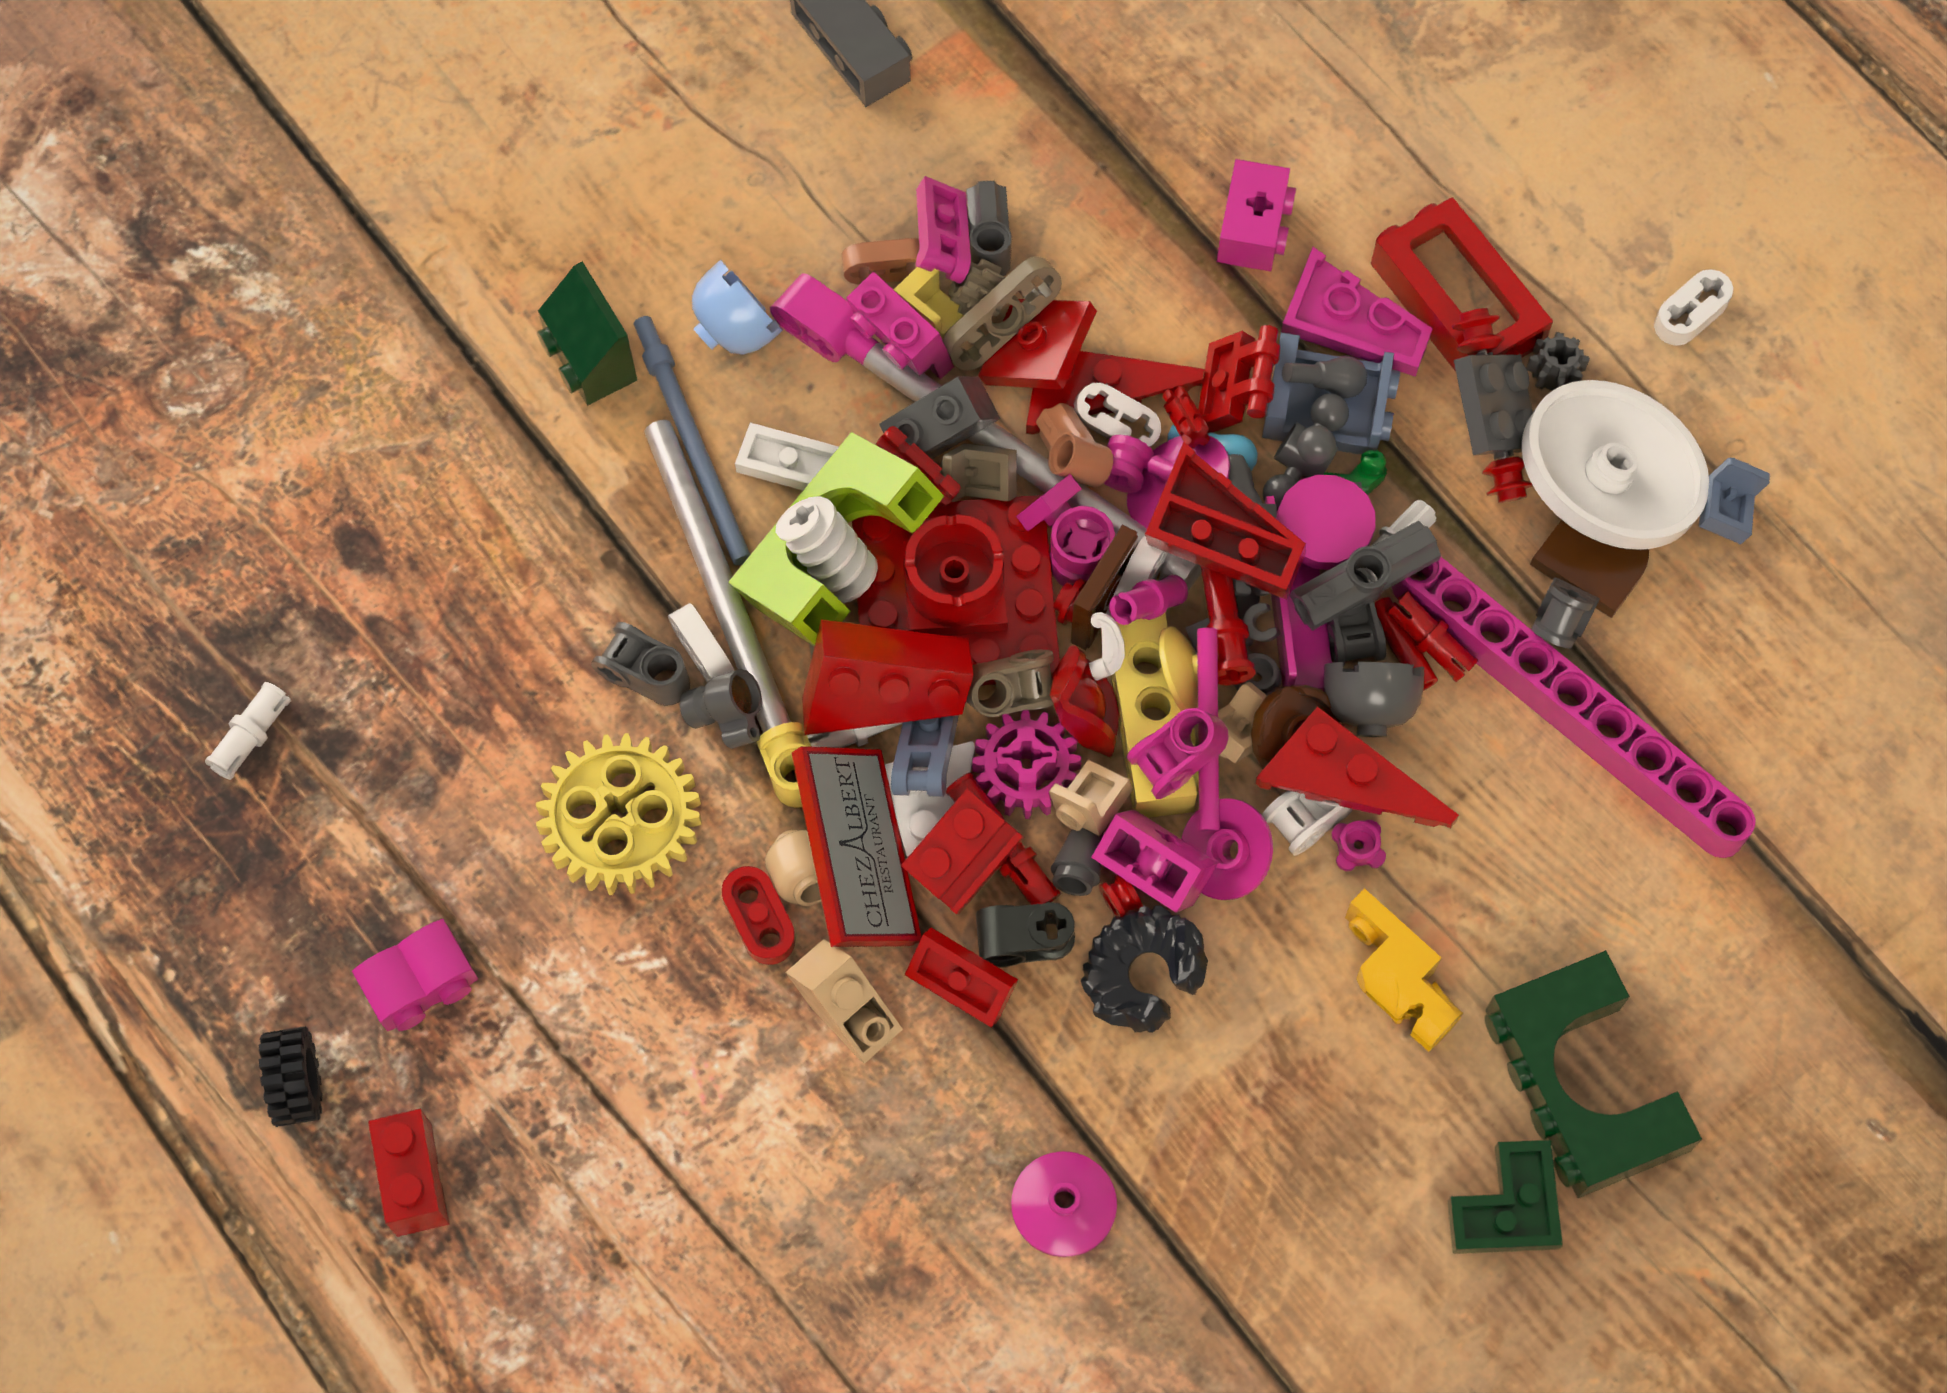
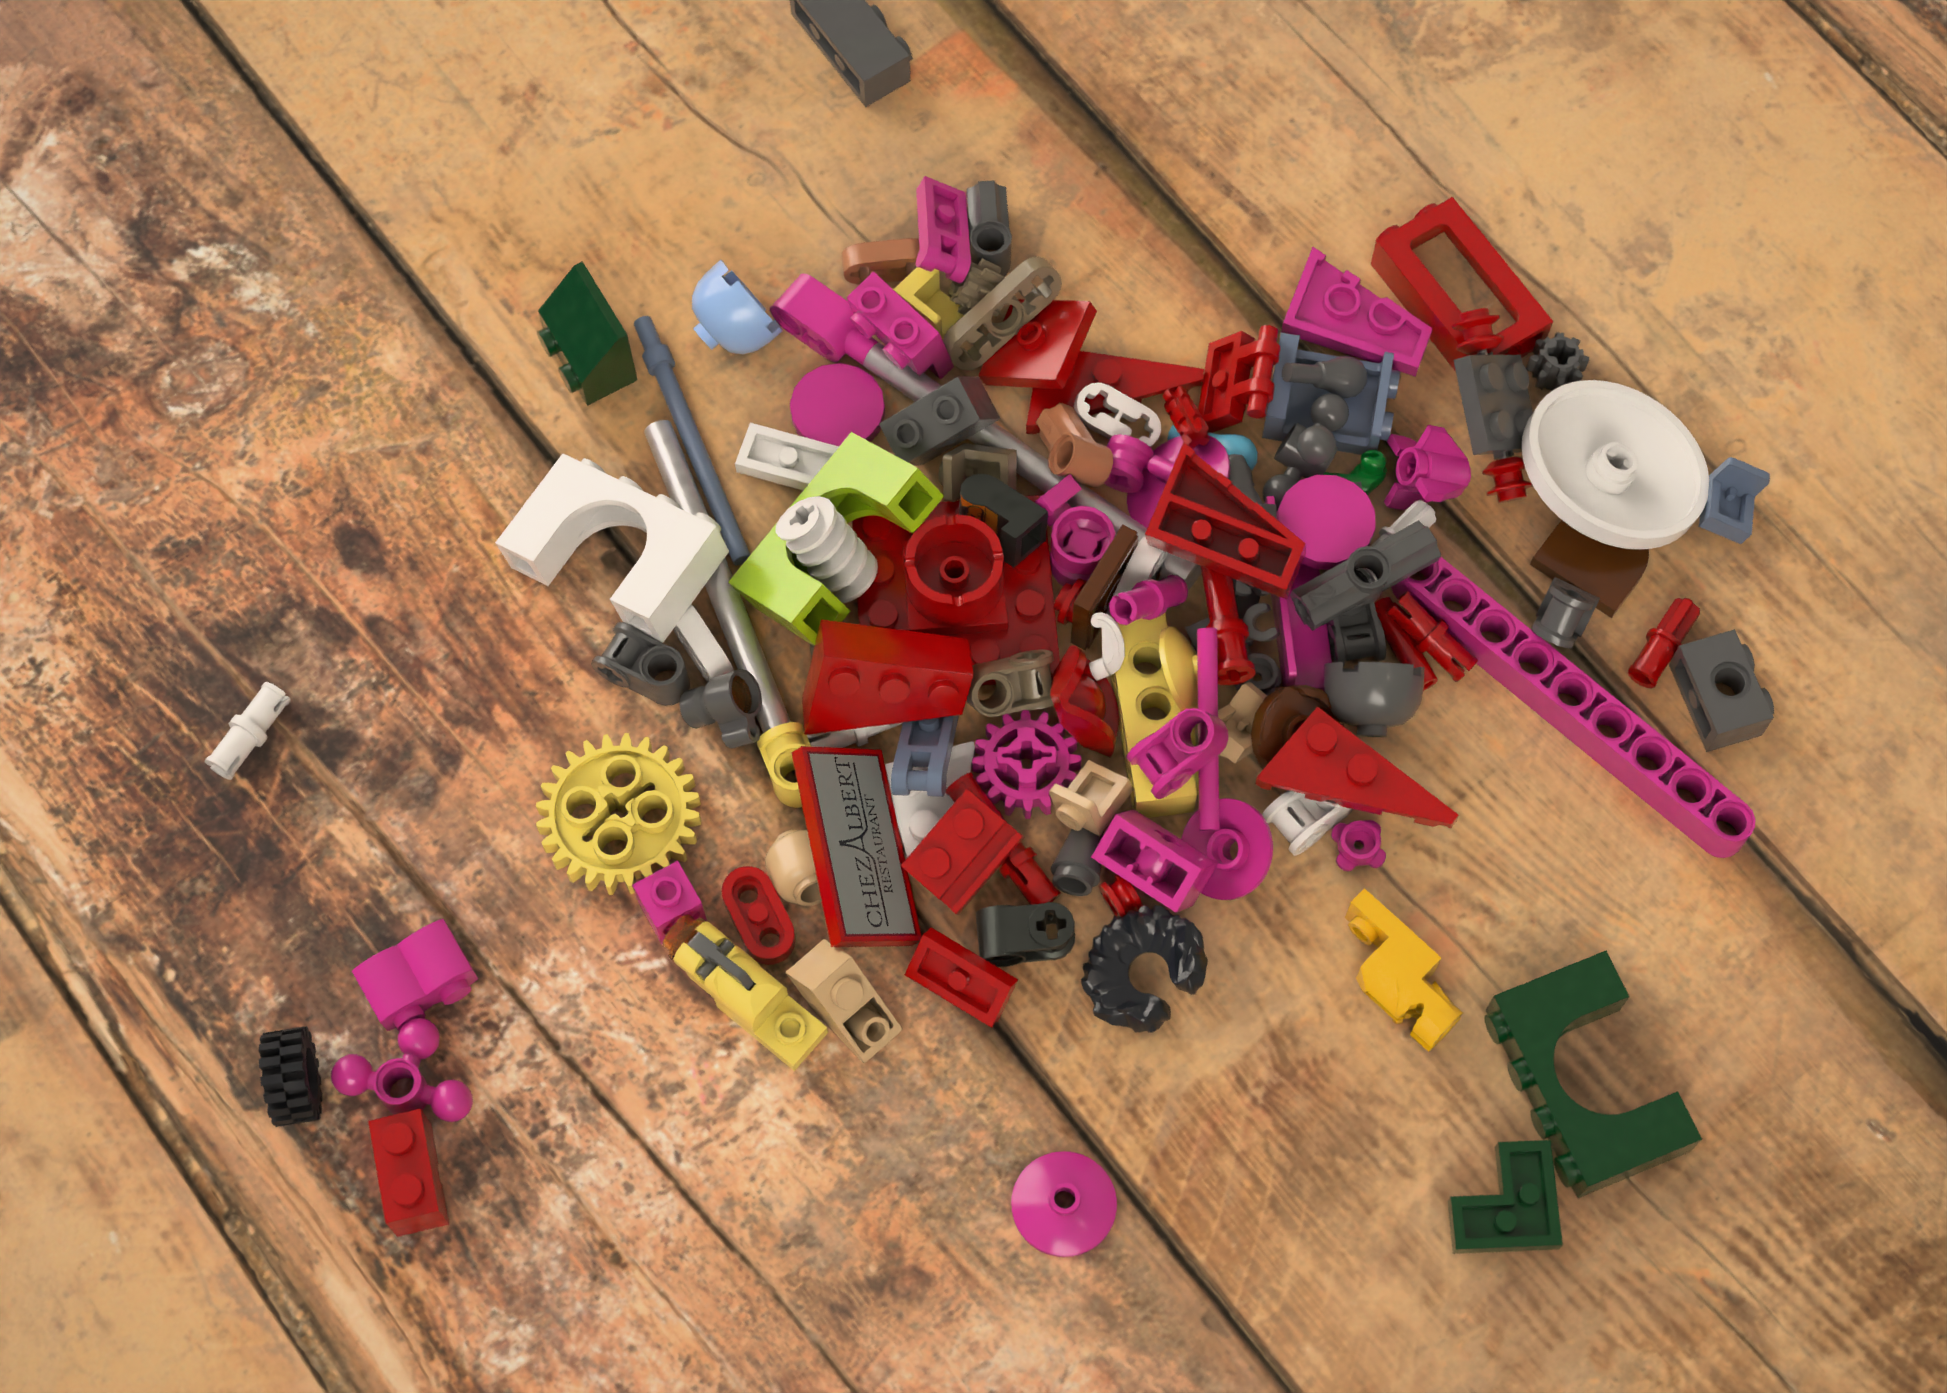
red axle [875,426,961,507] -> none
dark pink brick [1216,159,1296,272] -> none
white beam [1654,269,1733,346] -> none
none -> dark pink piece [331,1018,473,1122]
none -> white arch [495,454,729,643]
none -> dark pink brick [632,861,707,946]
none -> light yellow plate [662,914,828,1071]
none -> dark pink tile [790,363,885,446]
none -> pearl dark grey leg [959,474,1048,568]
none -> dark pink brick [1384,425,1471,510]
none -> red axle [1627,597,1700,689]
none -> dark grey brick [1669,629,1774,752]

